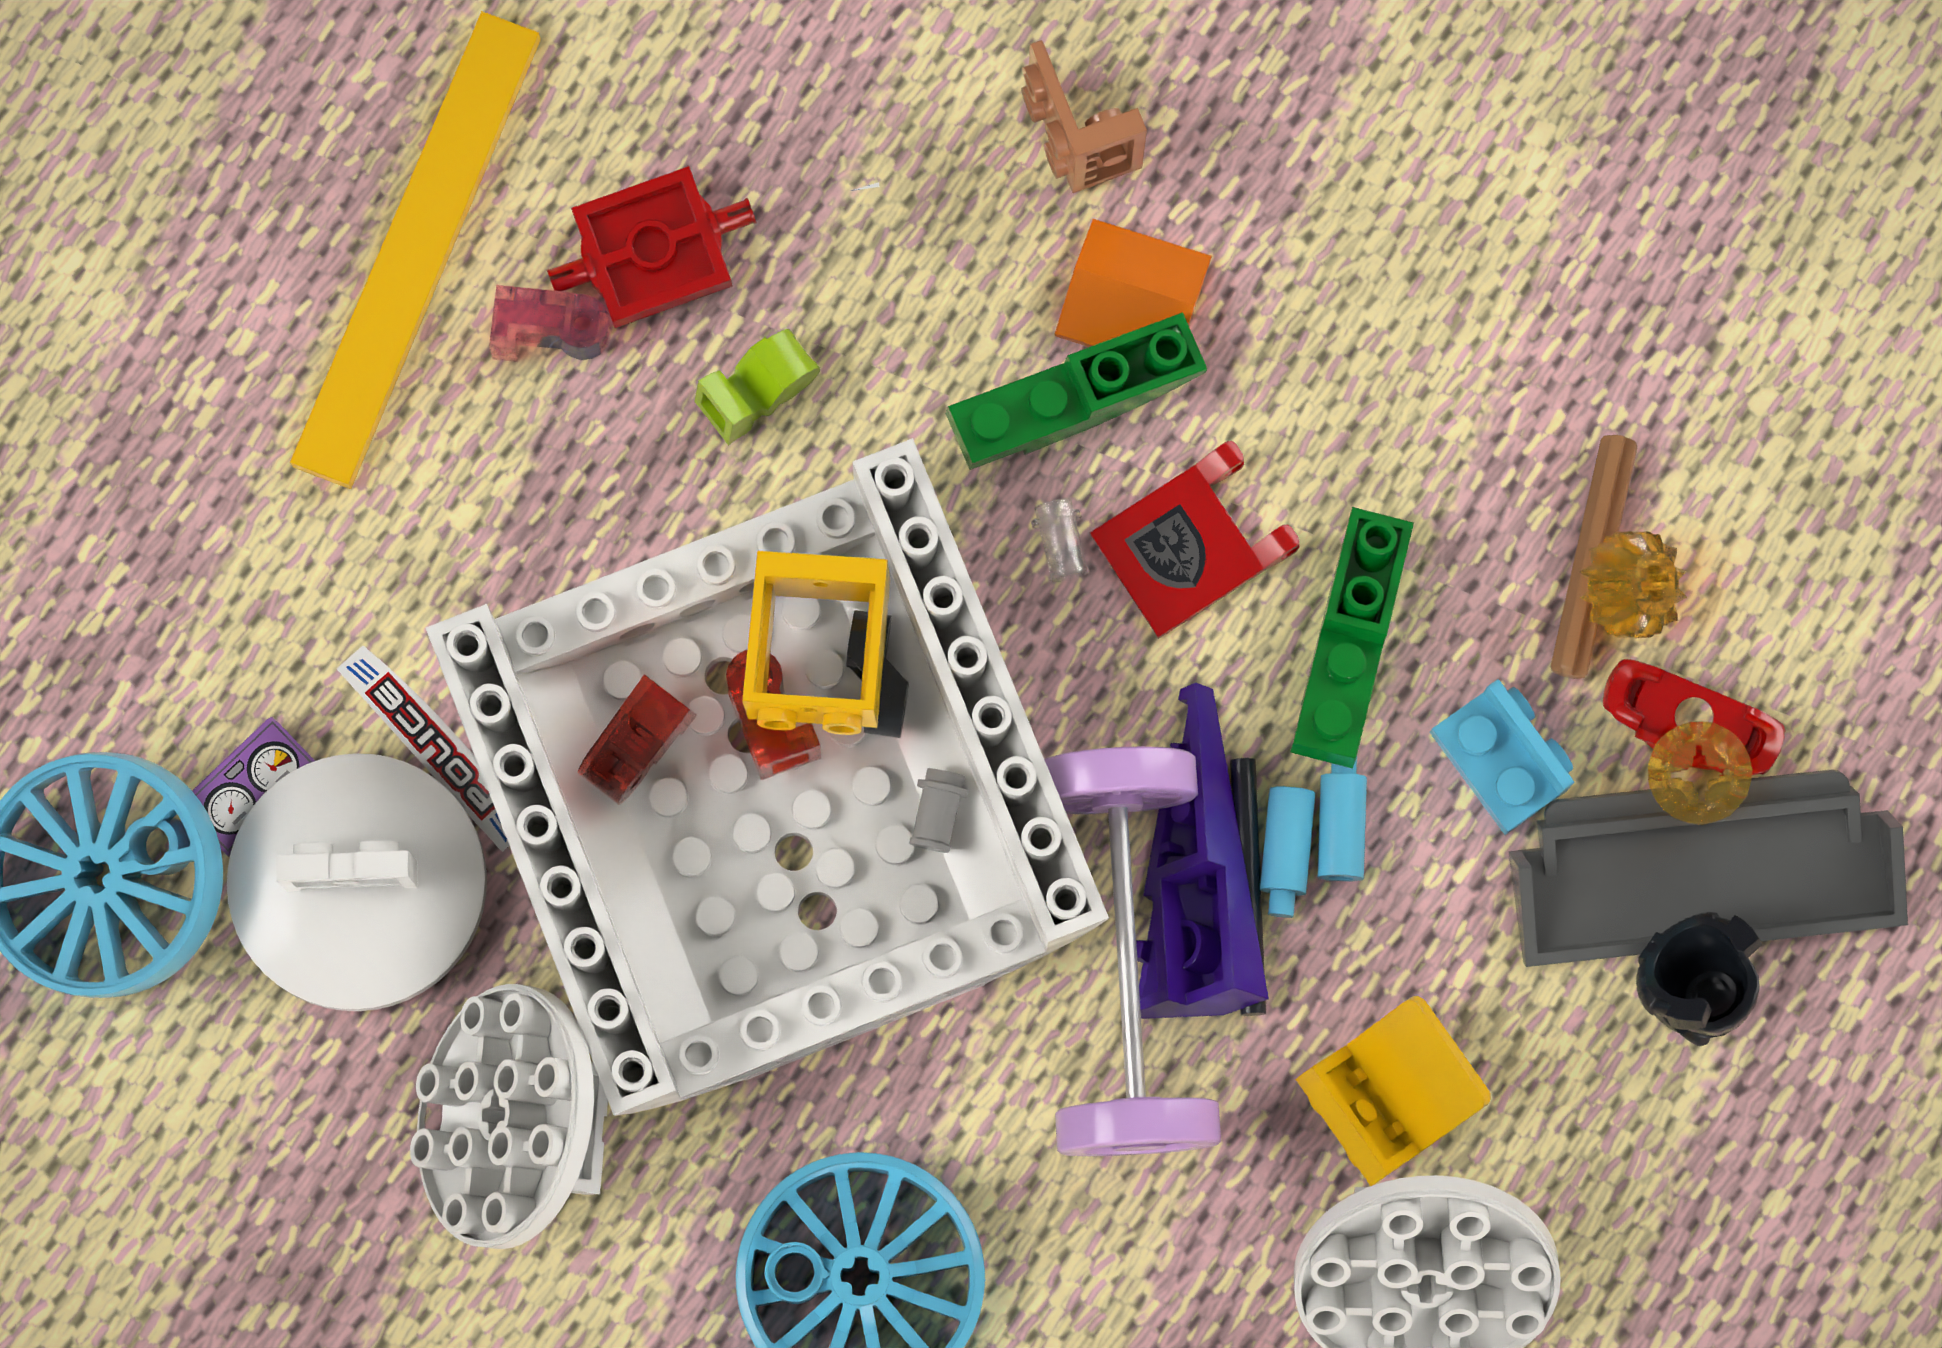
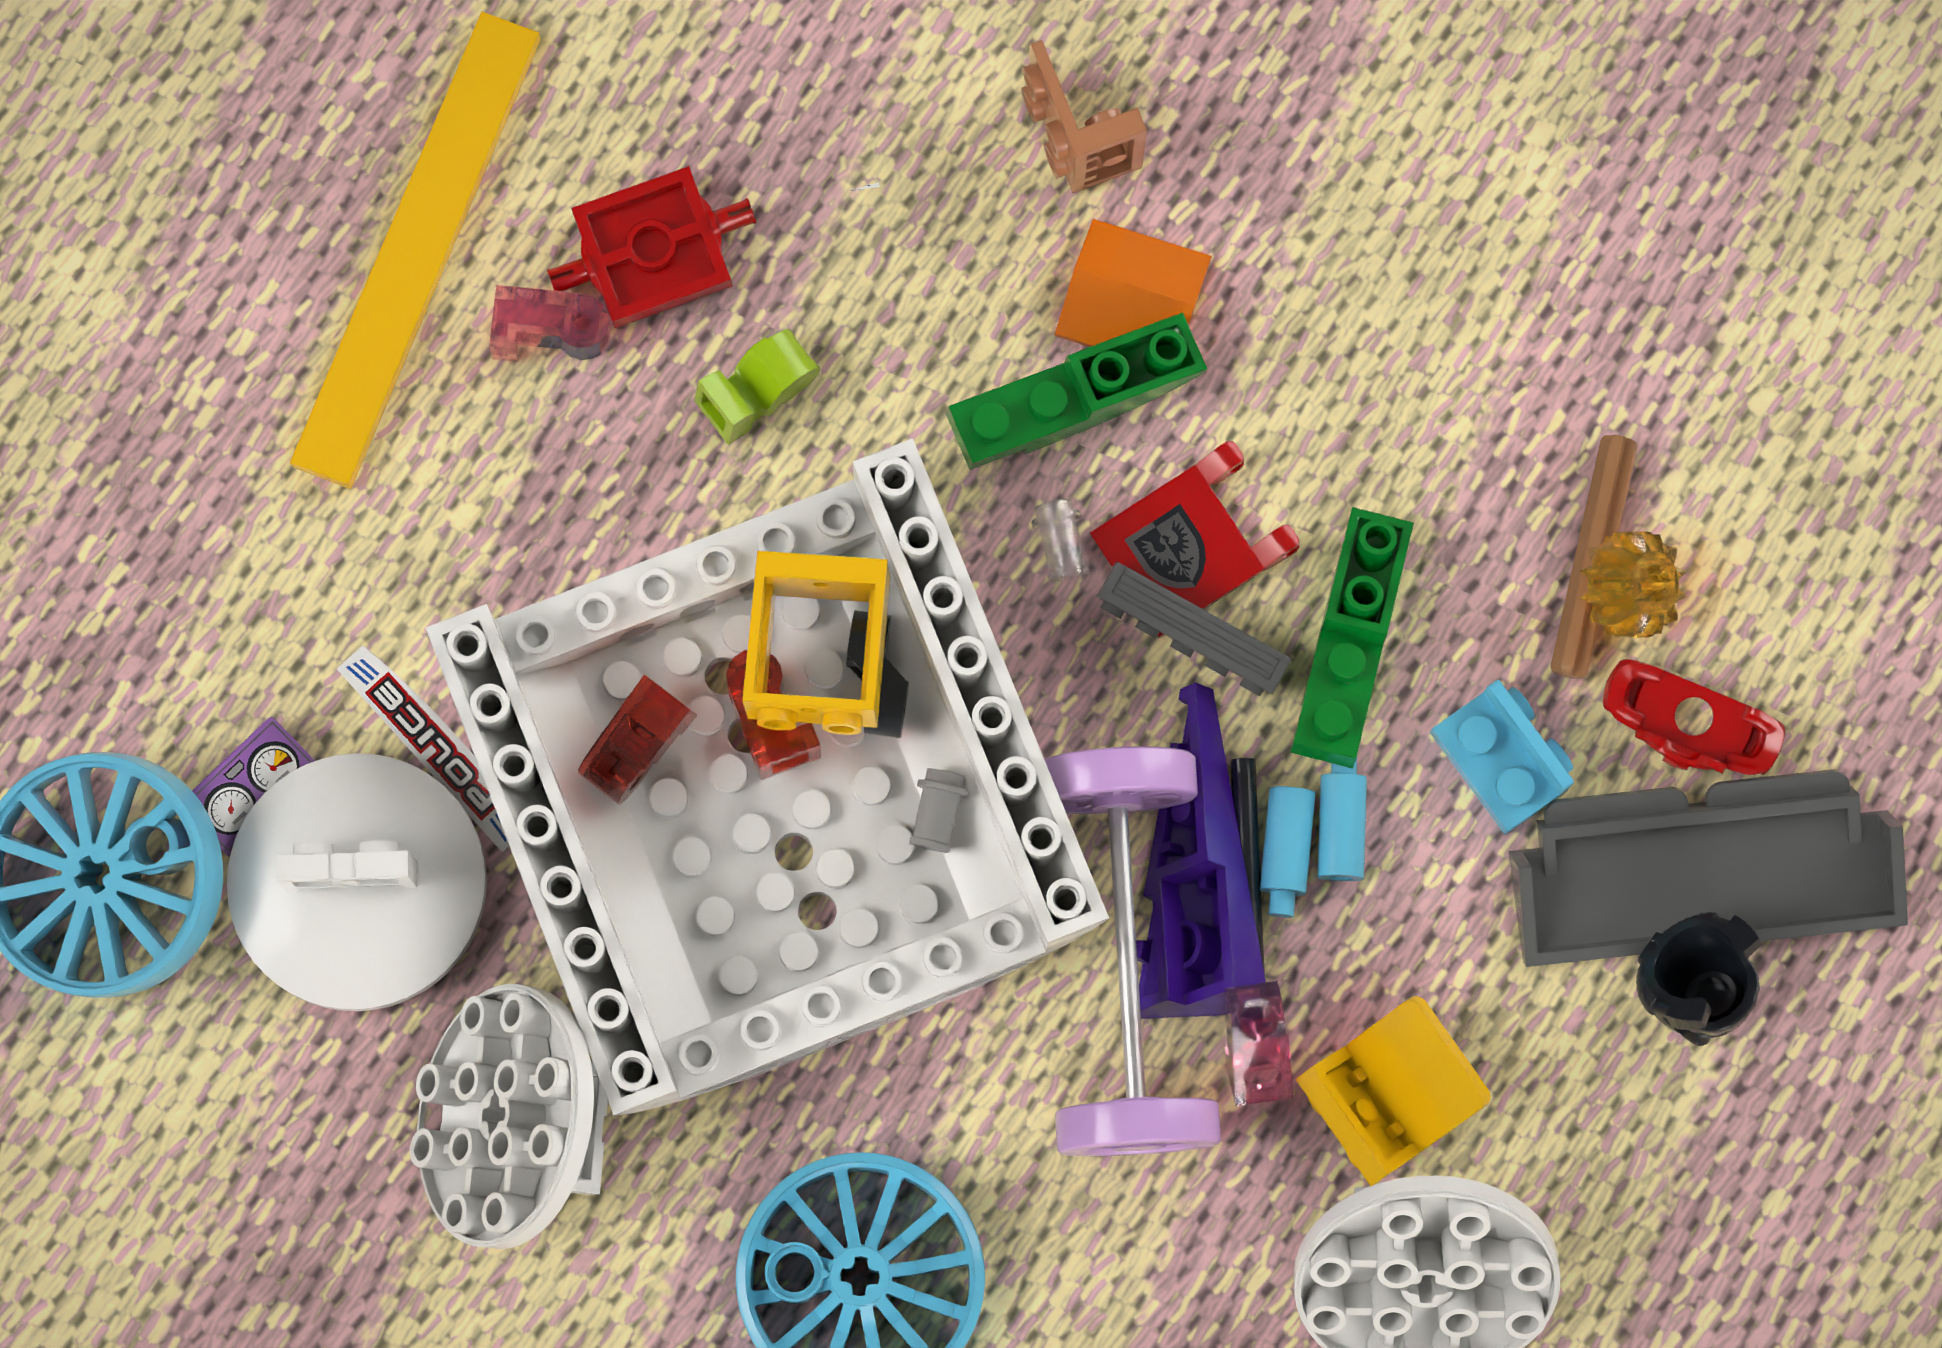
clear yellow gear [1648,721,1752,825] -> none
none -> dark grey piece [1096,562,1292,696]
none -> clear pink leg [1224,981,1294,1106]

